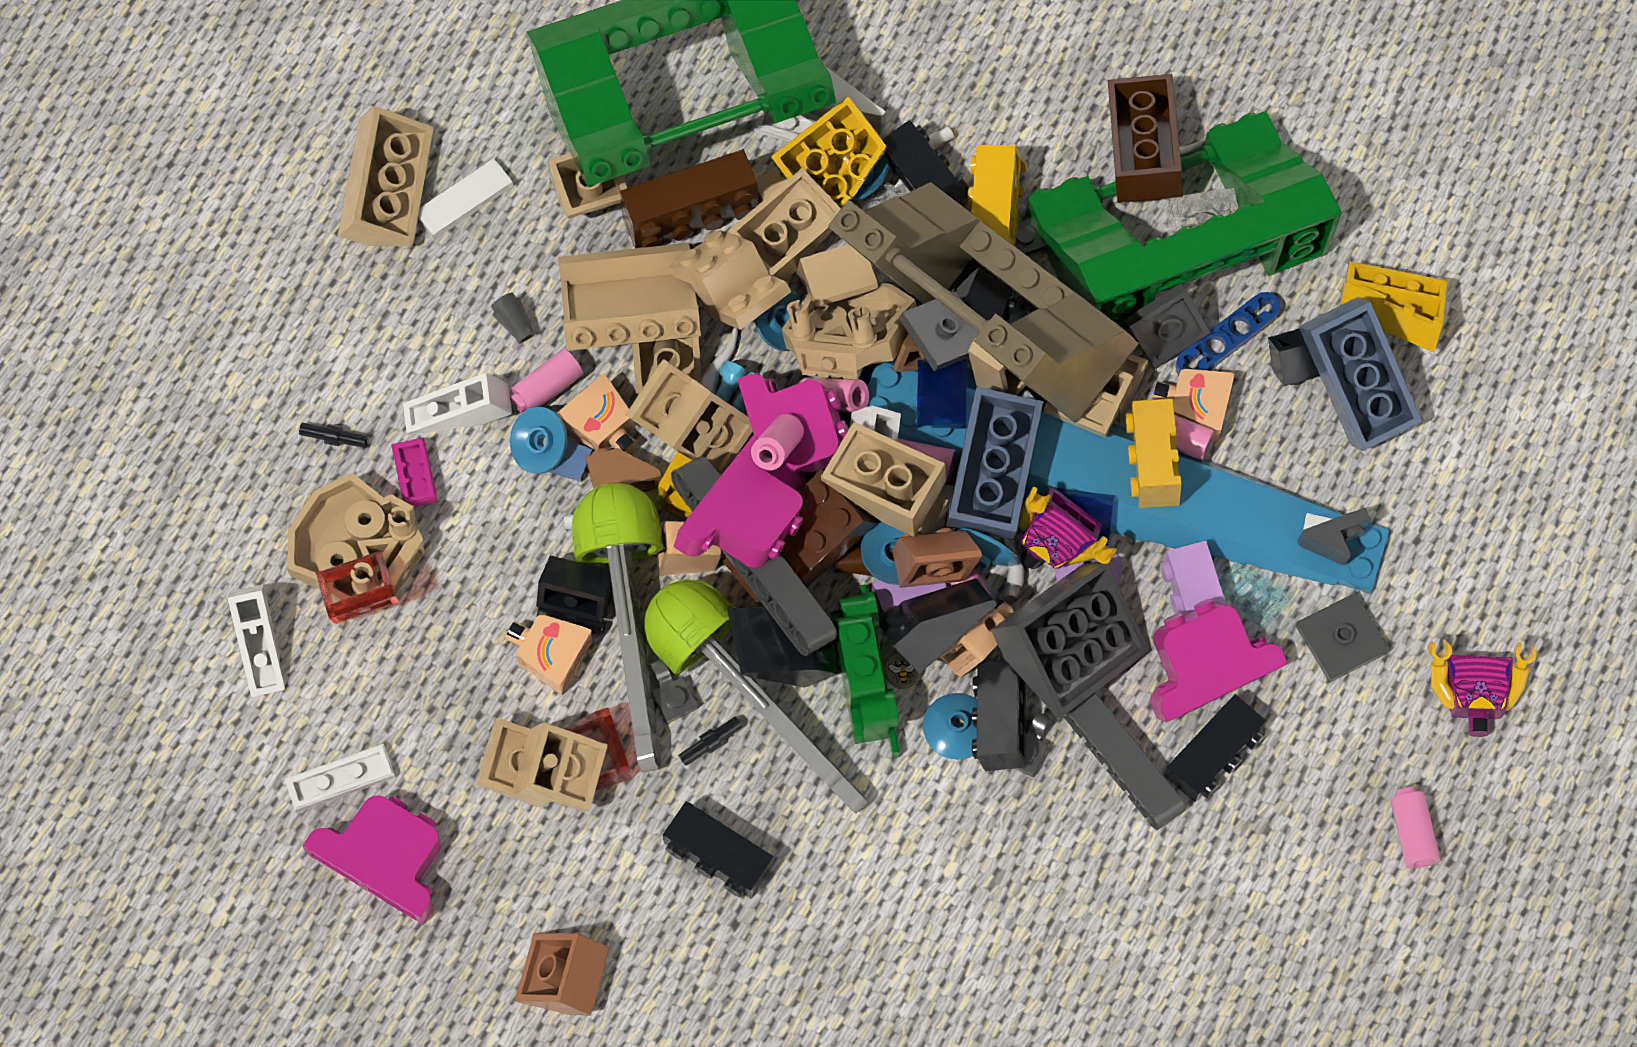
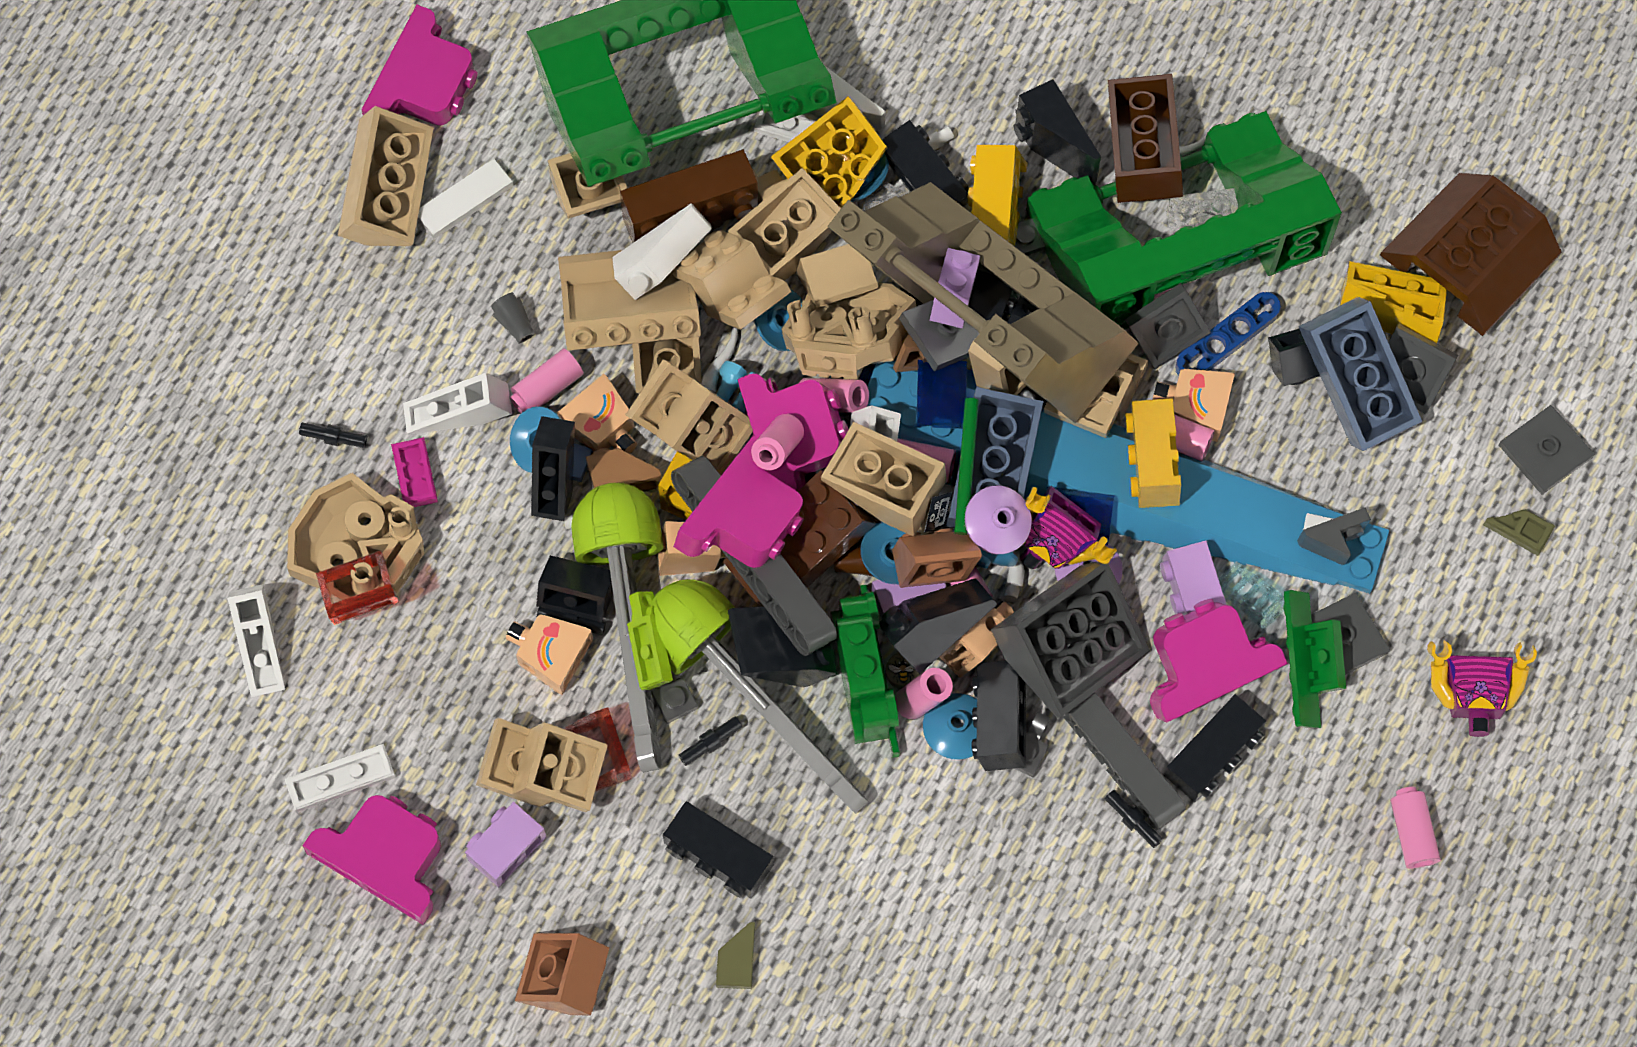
none -> dark pink brick [361,4,478,126]
none -> lavender brick [465,801,546,888]
none -> black brick [531,416,575,521]
none -> white slope [612,203,712,300]
none -> lime hinge [627,591,673,690]
none -> olive tile [716,922,755,989]
none -> bright pink brick [895,668,953,719]
none -> black sticker [924,492,952,533]
none -> lavender brick [929,248,980,328]
none -> green bar [954,398,979,535]
none -> lavender dish [965,486,1032,554]
none -> black slope [1013,79,1101,186]
none -> black bar [1105,790,1163,848]
none -> green bracket [1283,590,1346,729]
none -> reddish brown slope [1380,173,1562,336]
none -> dark grey plate [1388,323,1458,414]
none -> olive tile [1483,509,1555,556]
none -> dark grey plate [1498,405,1595,495]

